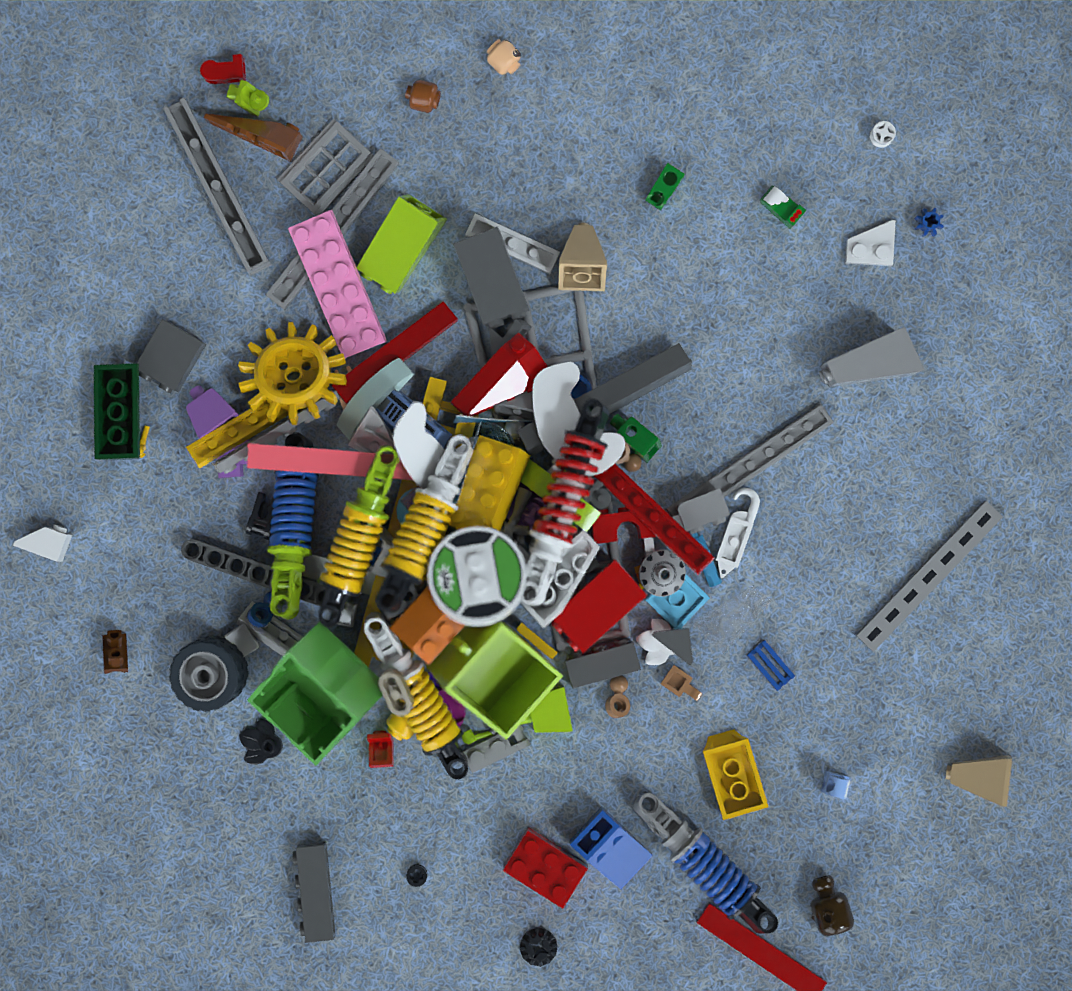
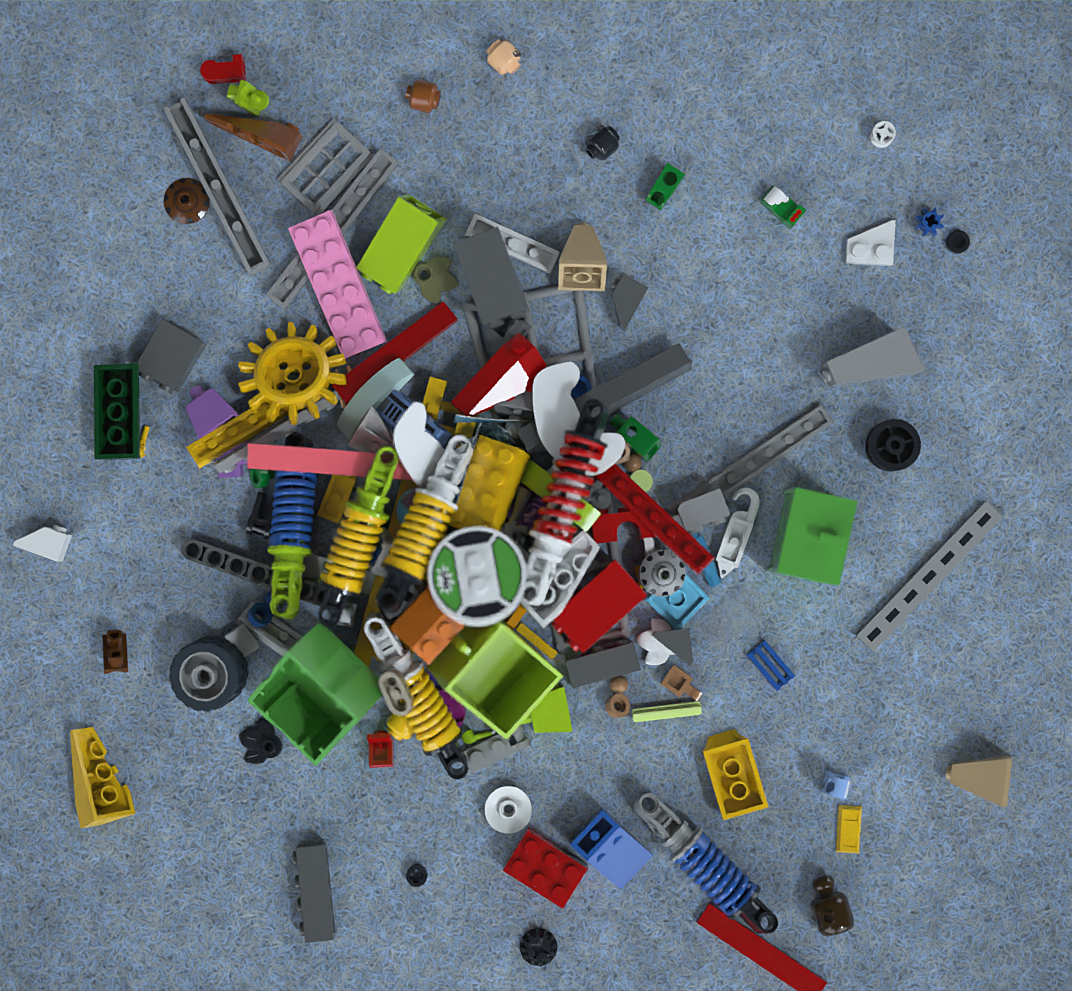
none -> yellow wedge [70,727,136,828]
none -> reddish brown dish [163,178,210,224]
none -> green tile [250,469,274,488]
none -> yellow hinge [317,475,357,524]
none -> olive plate [412,257,458,303]
none -> white dish [485,786,532,834]
none -> light orange tile [503,604,526,629]
none -> black head [585,125,620,160]
none -> dark grey slope [610,274,648,331]
none -> yellowish green tile [630,470,653,492]
none -> yellowish green axle [632,701,702,722]
none -> bright green piece [766,487,858,586]
none -> yellow tile [836,805,862,853]
none -> black wheel [865,419,921,472]
none -> black tile [945,230,970,254]

